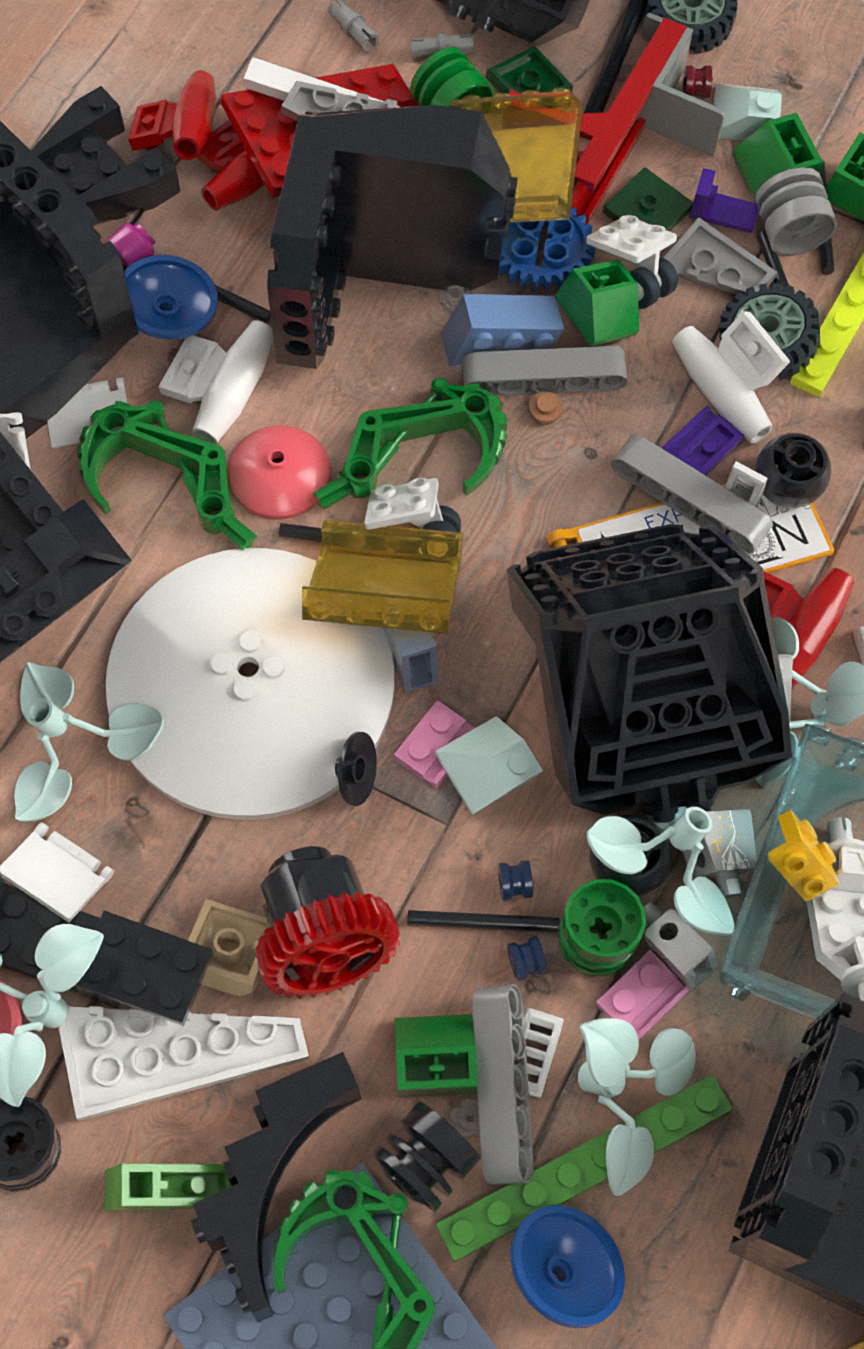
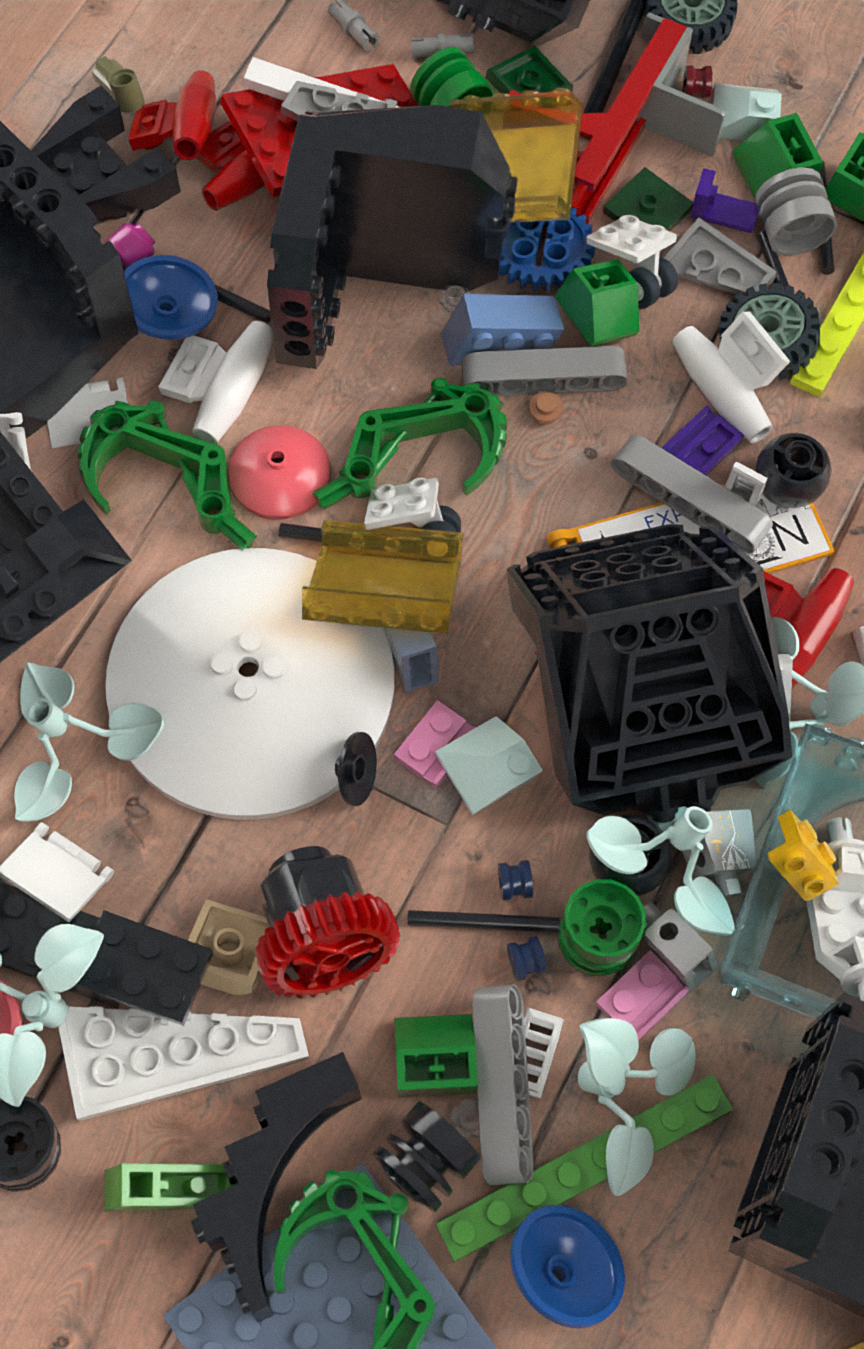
none -> olive piece [92,56,145,113]

